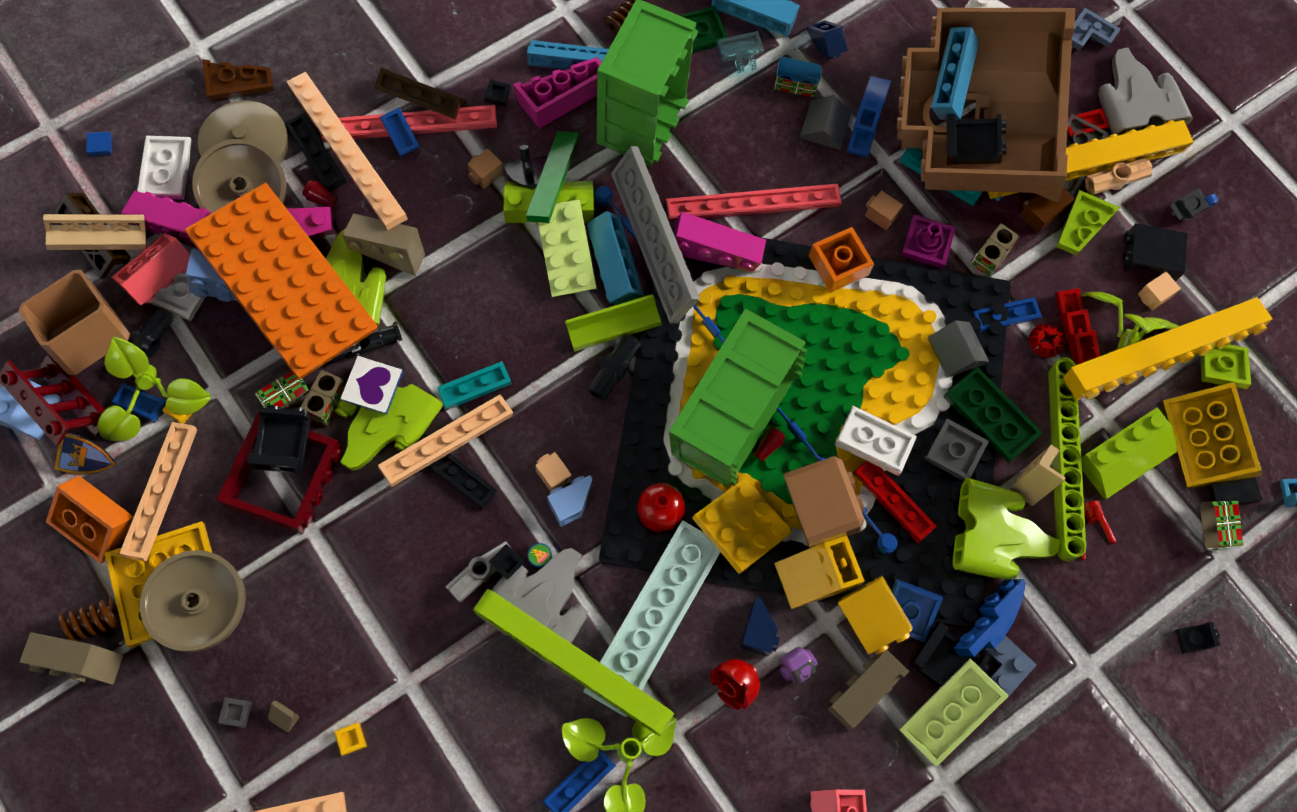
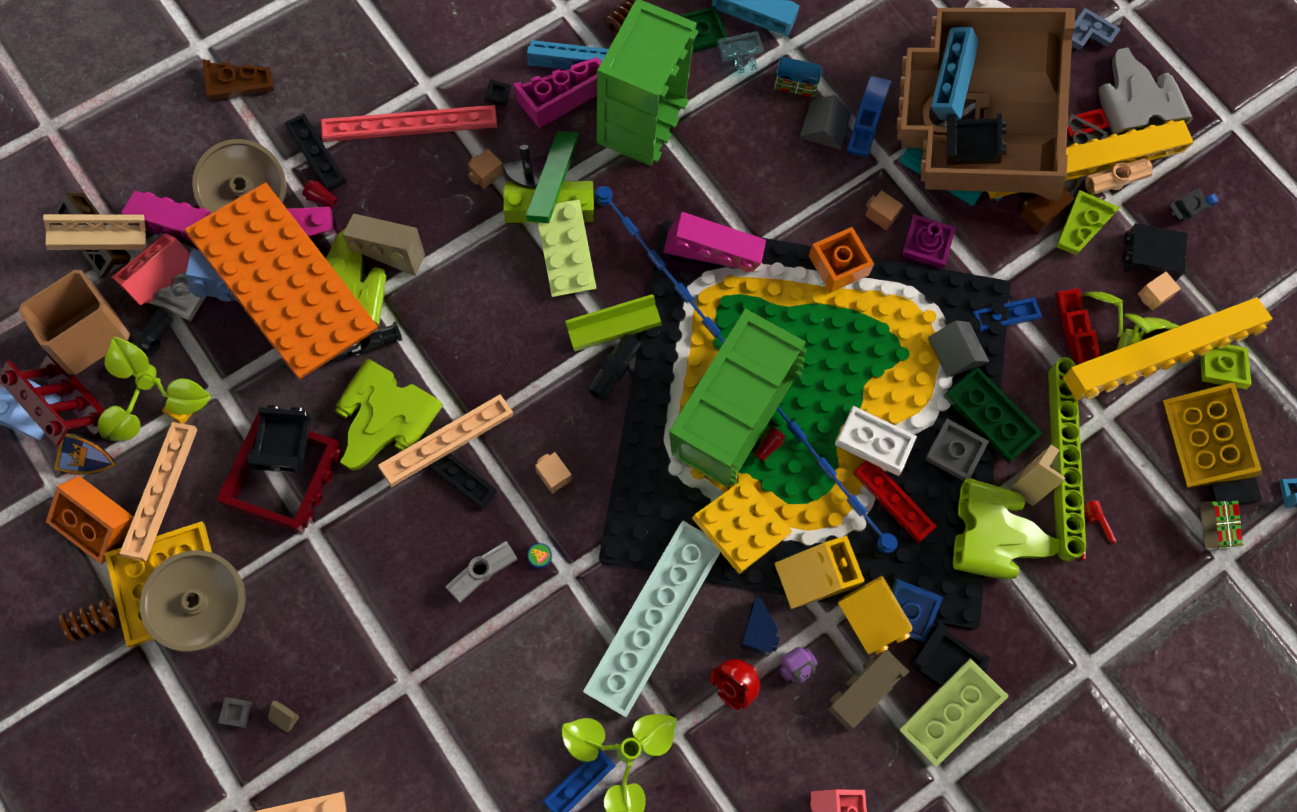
dark tan wedge [20,632,123,685] -> none
blue tile [86,131,112,156] -> none
blue tile [111,383,166,423] -> none
white tile [137,136,192,200] -> none
dark tan dish [198,100,289,164] -> none
piece [255,371,309,410] -> none
light nougat plate [286,72,408,230] -> none
dark tan piece [300,370,346,428] -> none
yellow tile [334,722,367,756] -> none
tile [341,356,403,415] -> none
dark brown fence [374,68,467,120] -> none
blue tile [380,108,420,157] -> none
teal plate [437,361,511,410] -> none
lime beam [473,589,674,736] -> none
light grey rock [475,548,588,668] -> none
black plate [489,544,525,580] -> none
light blue slope [547,475,592,527] -> none
dark azure brick [587,211,644,305] -> none
light grey plate [611,146,700,324] -> none
red cylinder [637,483,685,532] -> none
coral tile [665,184,842,222] -> none
medium nougat plate [783,456,864,549] -> none
dark blue slope [806,20,848,59] -> none
blue slope [954,579,1026,657] -> none
dark tan piece [971,223,1019,277] -> none
sand blue plate [982,636,1037,697] -> none
red gear [1029,323,1066,358] -> none
lime slope [1081,407,1177,500] -> none
black bracket [1175,622,1220,654] -> none

